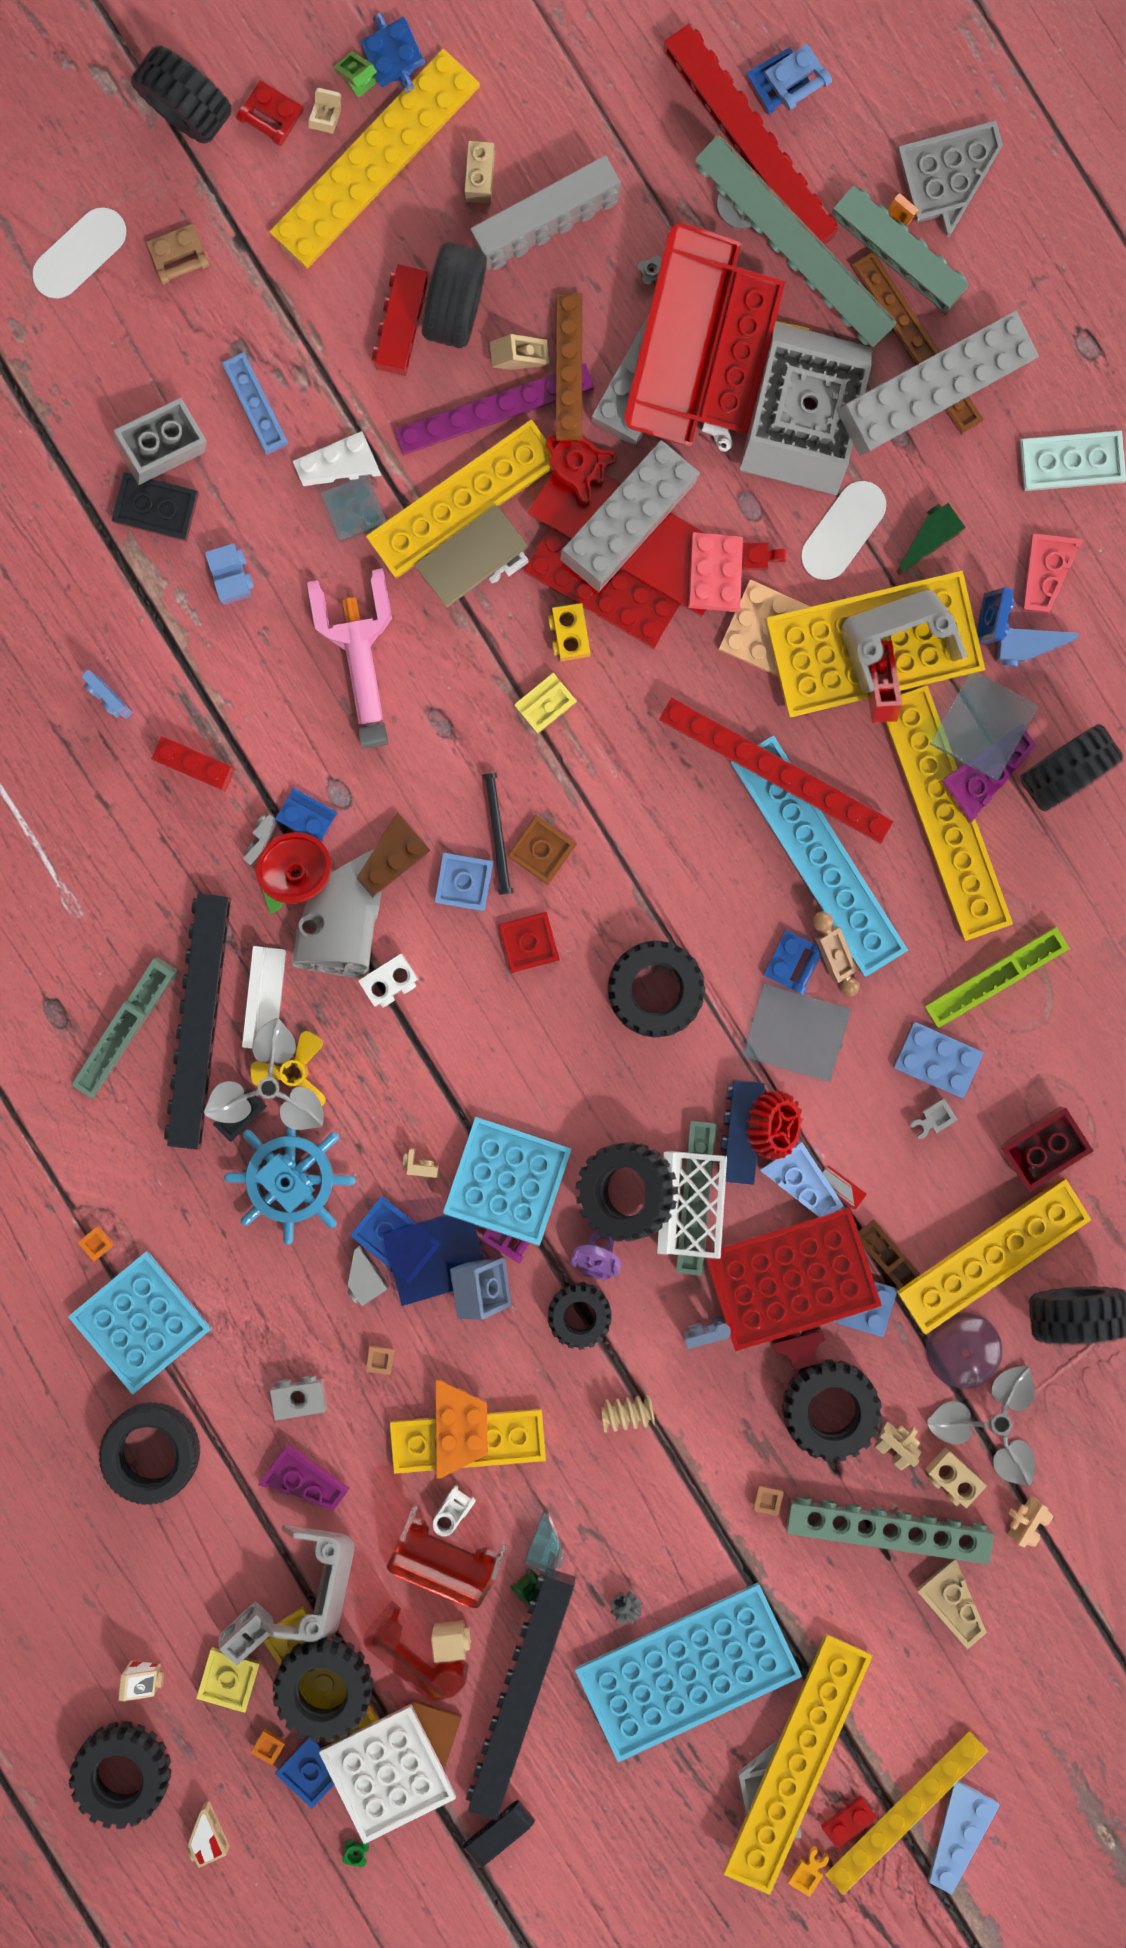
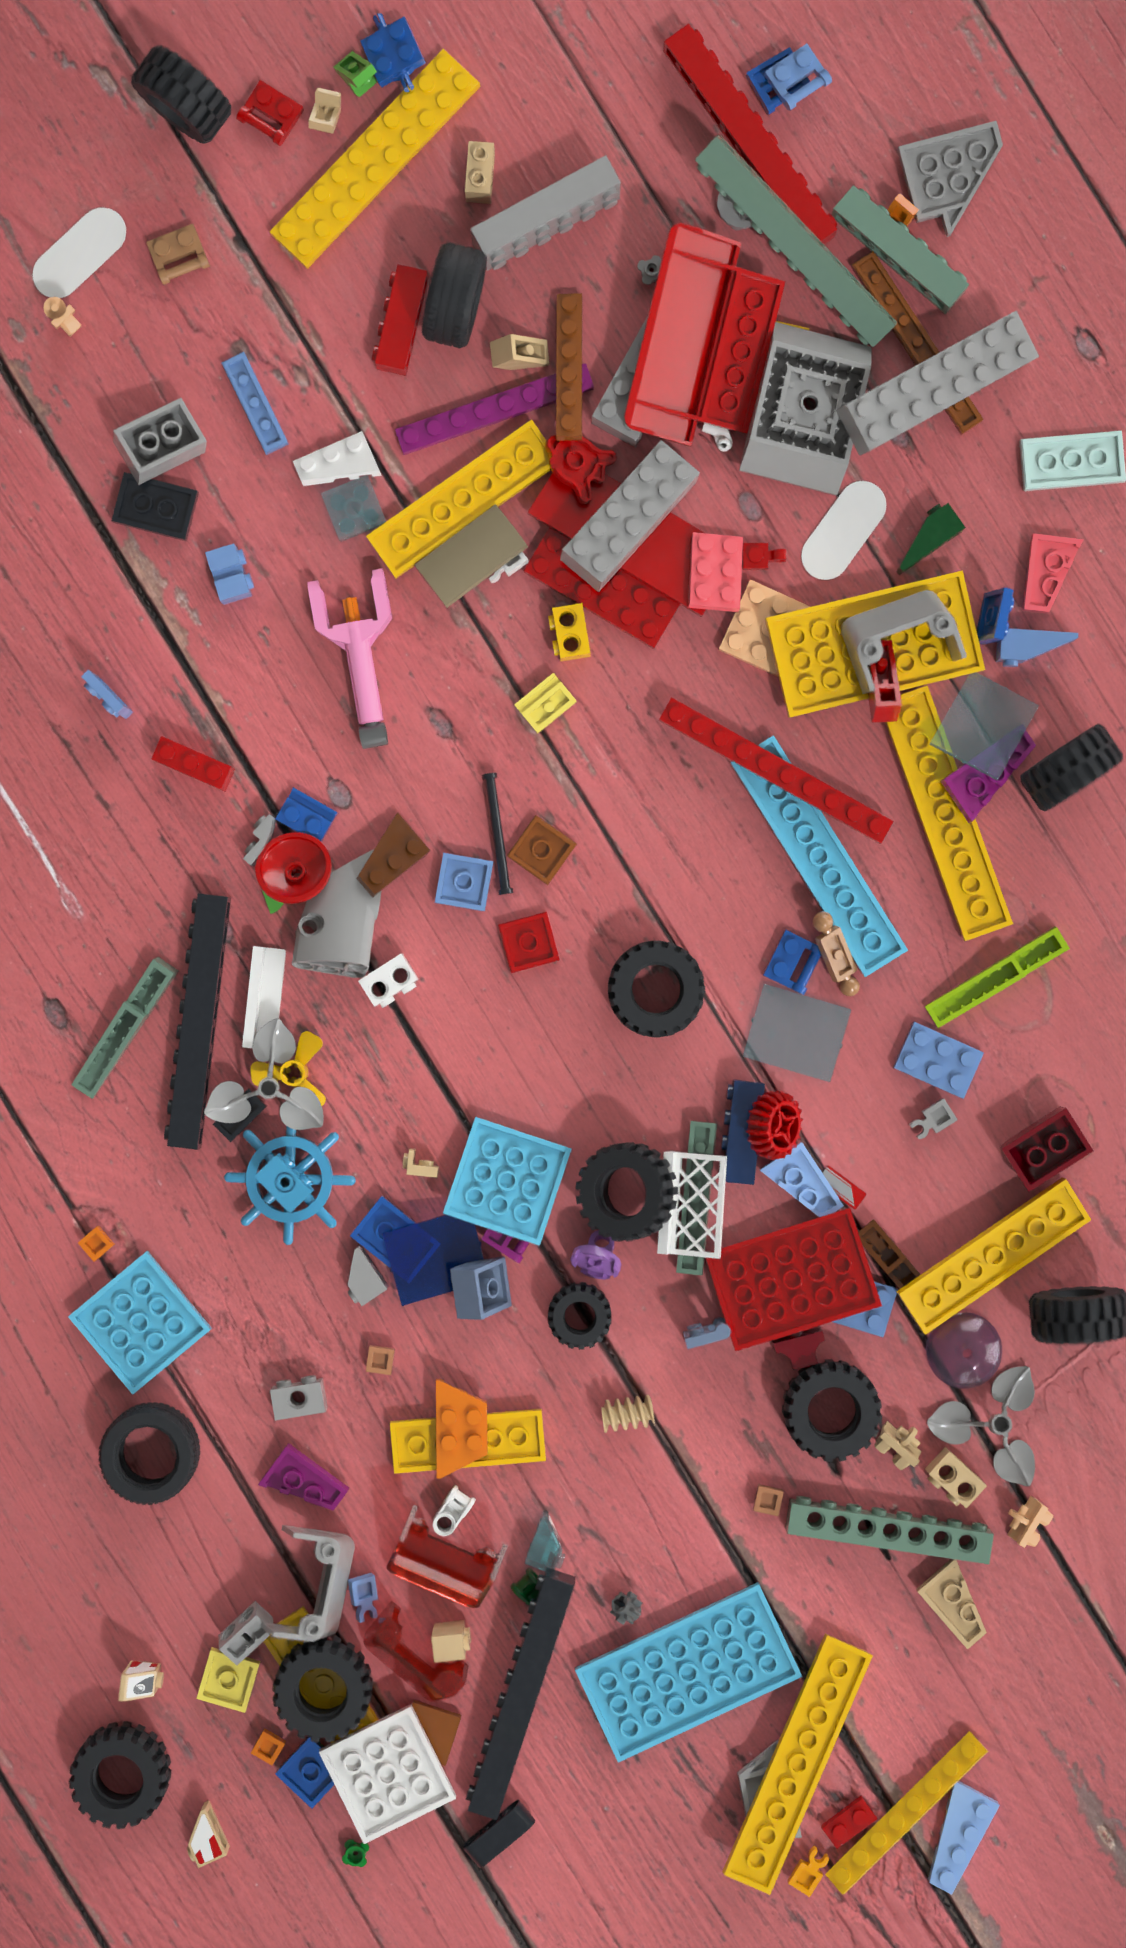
none -> light nougat hips [43,297,81,337]
none -> medium blue plate [348,1573,378,1623]

